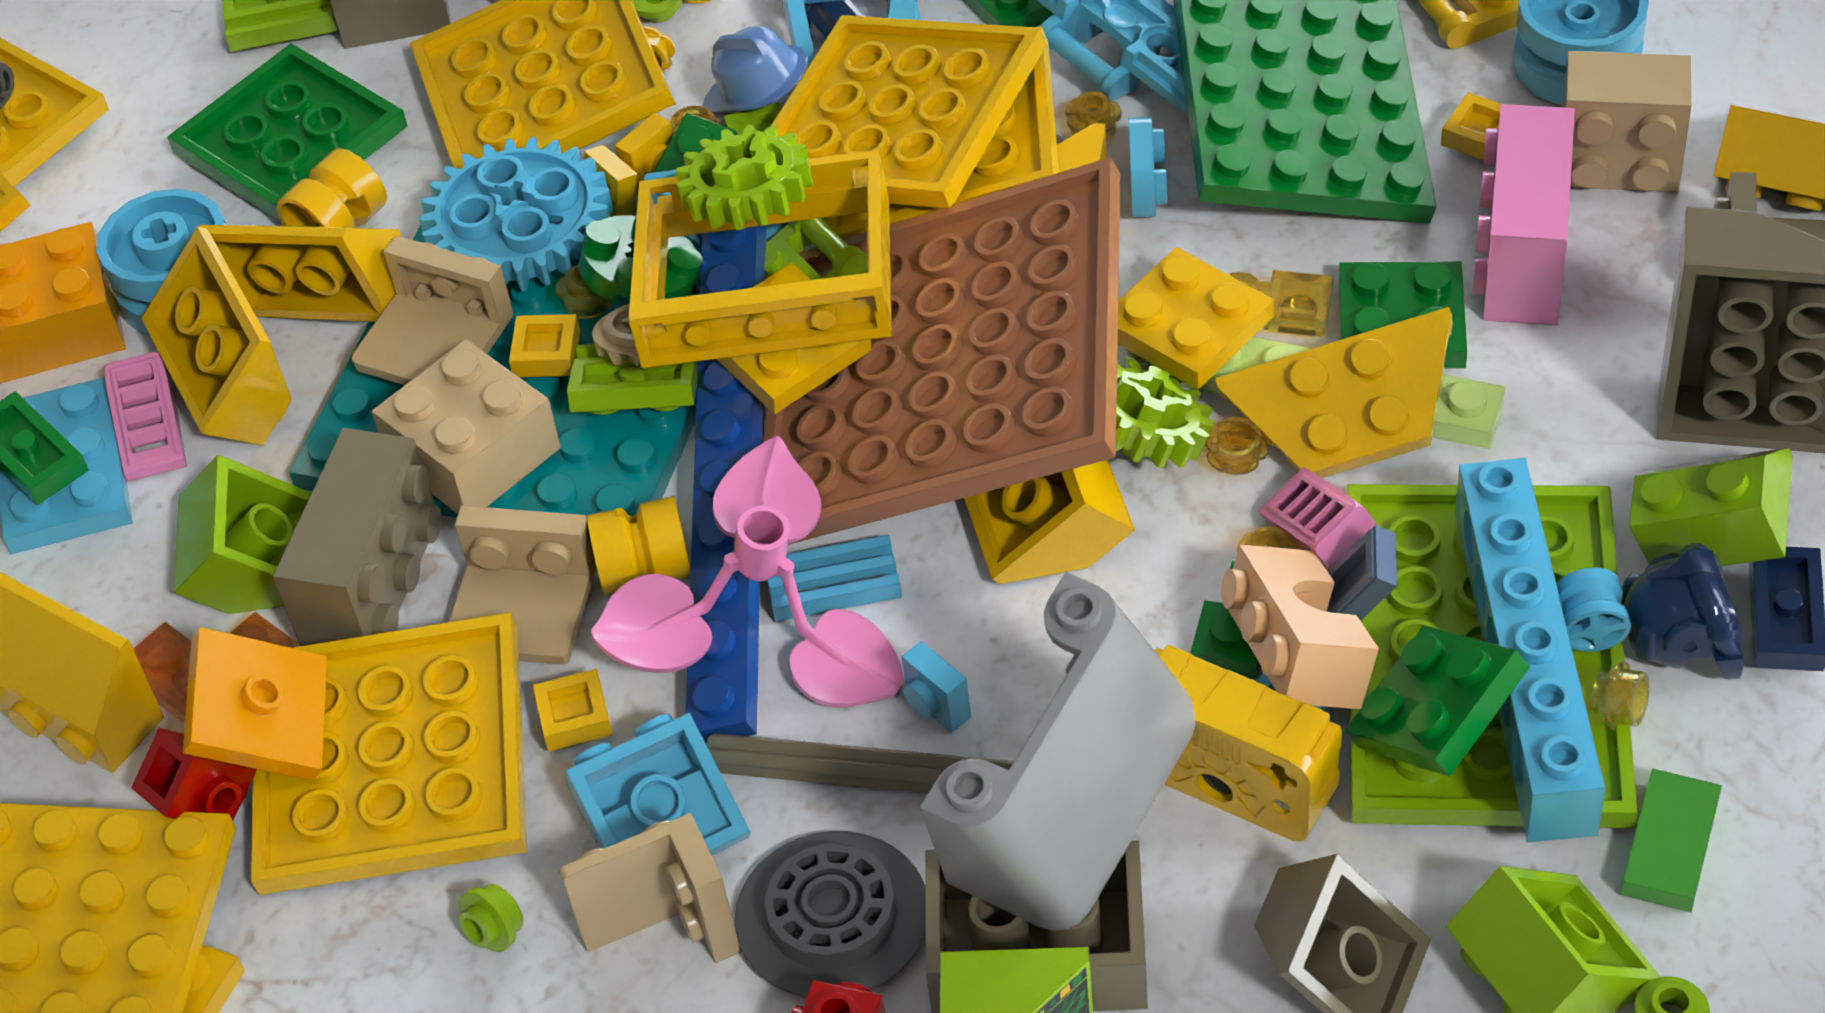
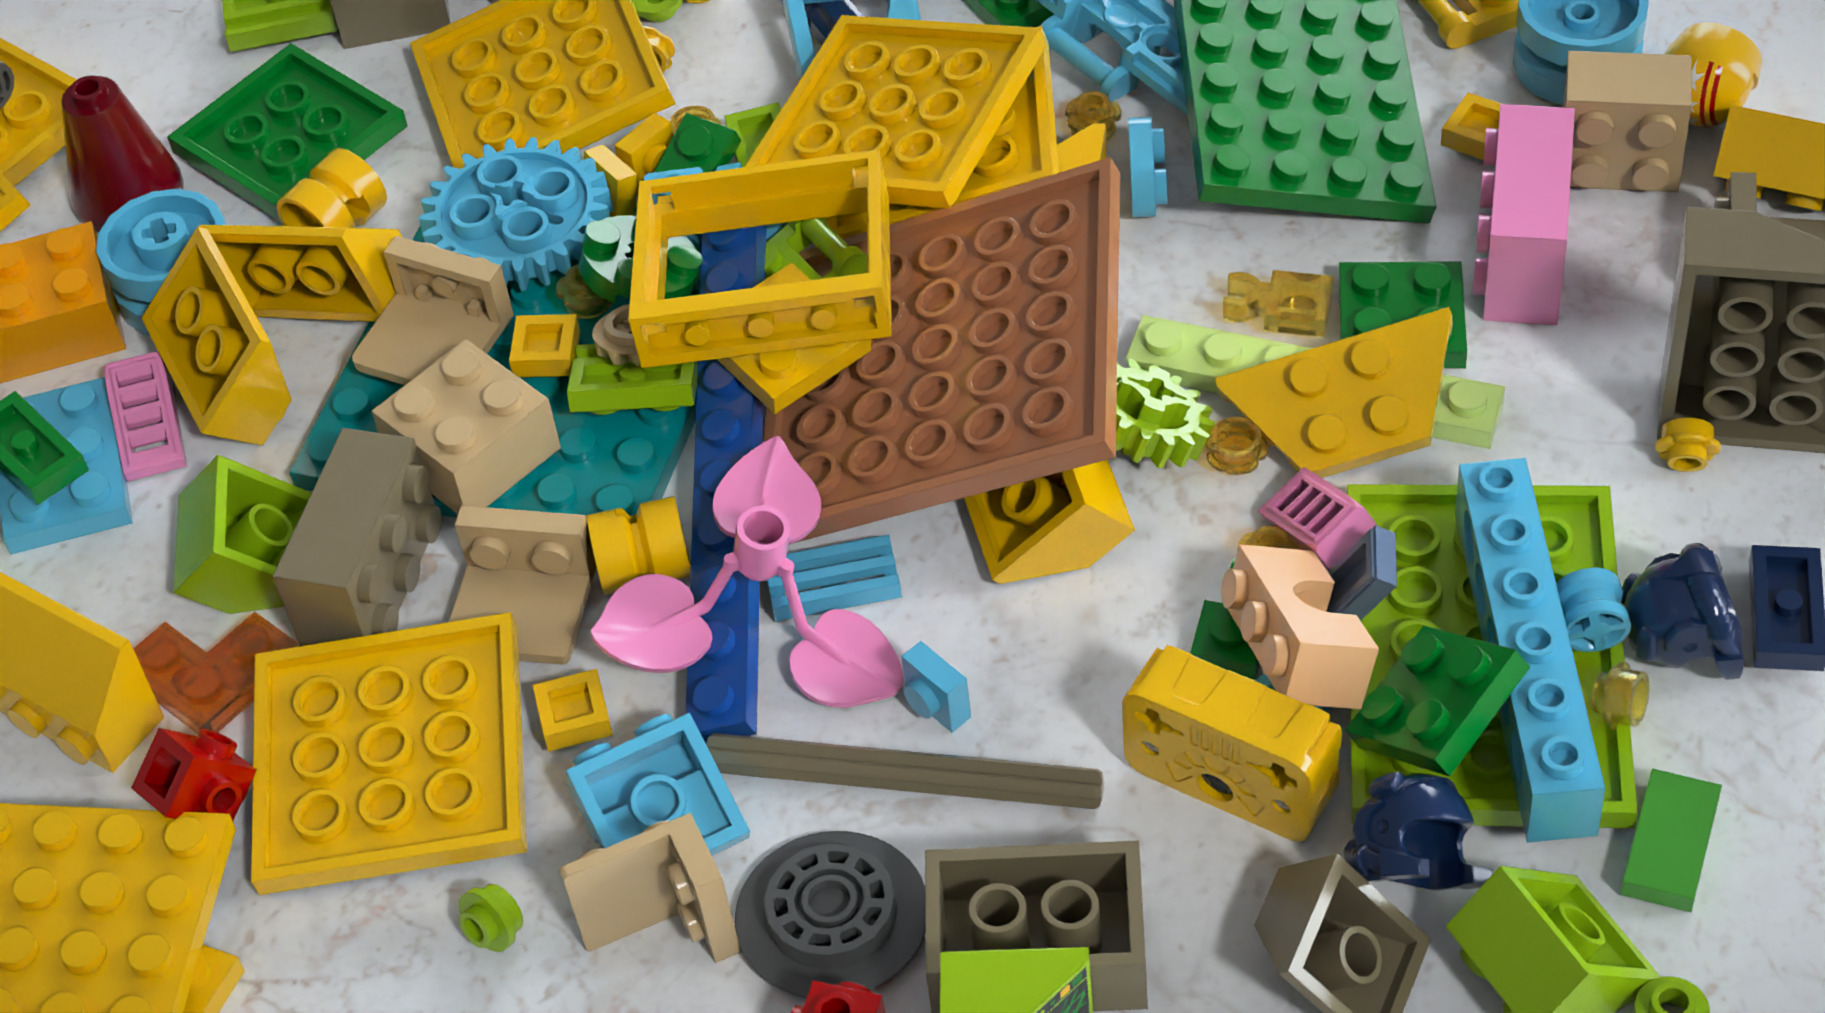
light orange plate [183,627,327,781] -> none
lime gear [676,125,813,230] -> none
medium blue piece [703,26,808,114] -> none
light grey windscreen [920,572,1196,931] -> none
yellow plate [1118,247,1274,390] -> none
lime slope [1629,447,1793,566] -> none
none -> dark red cone [61,75,184,232]
none -> dark blue helmet [1344,772,1492,891]
none -> yellow plate [1655,418,1721,472]
none -> yellow helmet [1663,22,1762,128]

